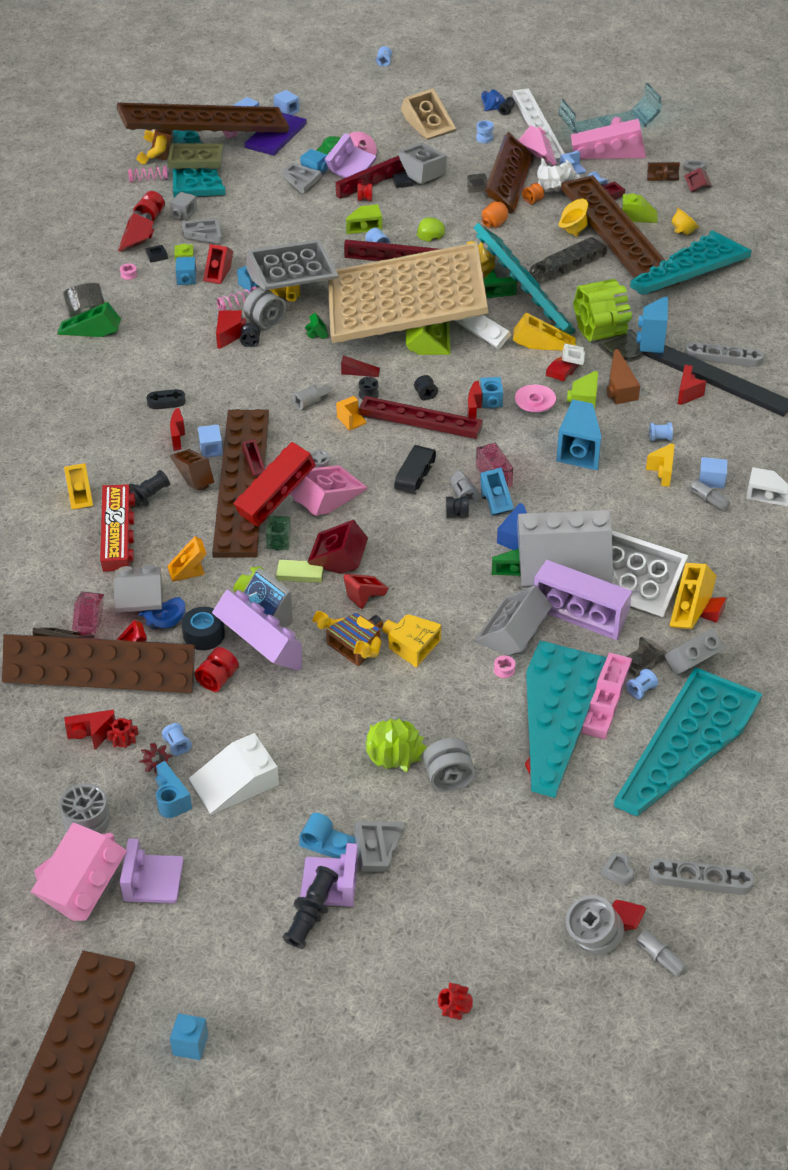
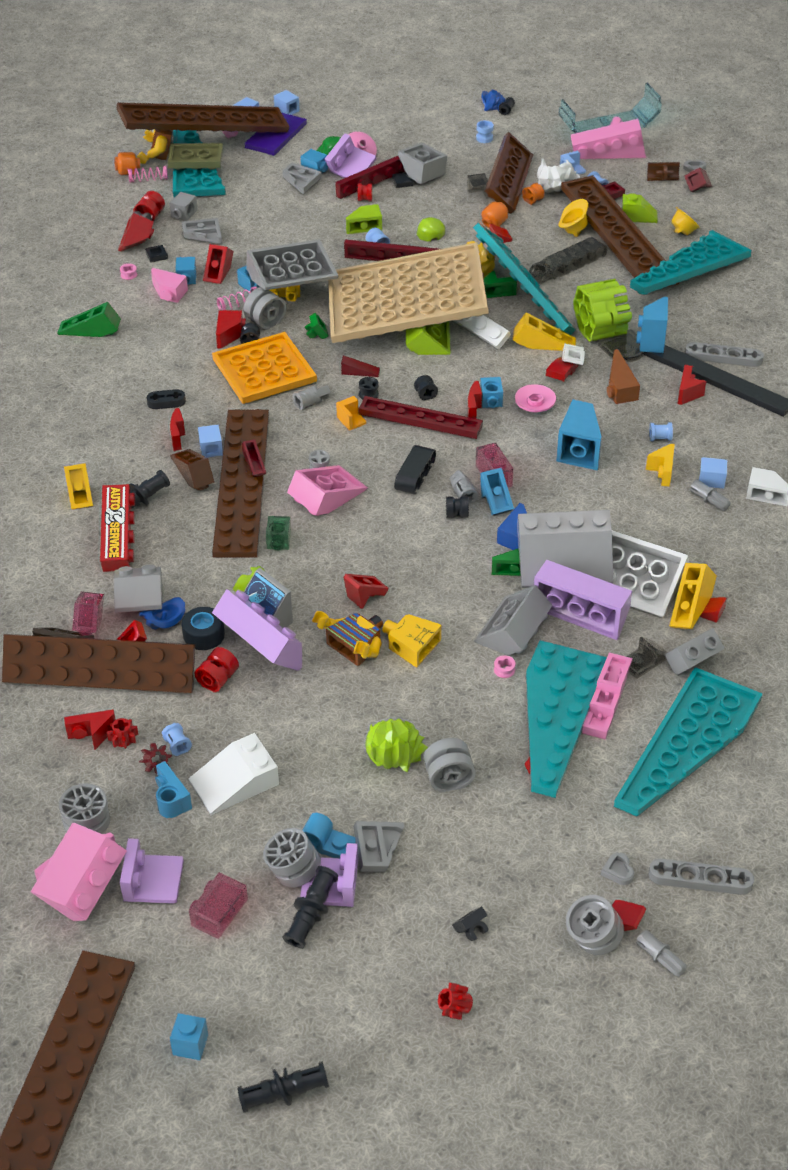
clear smoke piece [63,283,105,317] -> none
light orange slope [167,536,207,582] -> none
lime plate [174,244,194,261] -> none
red brick [233,442,316,527] -> none
yellowish green tile [276,560,324,583] -> none
dark red slope [308,519,368,574] -> none
light blue bush [376,46,392,66] -> none
tan slope [401,88,456,140] -> none
white plate [513,89,565,165] -> none
bright pink slope [519,125,556,166] -> none
lime slope [567,371,598,410] -> none
light blue bush [626,669,658,700] -> none
none -> orange head [114,152,140,175]
none -> bright pink slope [151,268,188,303]
none -> clear pink brick [189,872,248,939]
none -> light orange plate [212,332,317,404]
none -> black piece [237,1061,329,1113]
none -> light grey wheel [263,828,321,887]
none -> black tile [452,906,488,941]
none -> red slope [490,224,512,243]

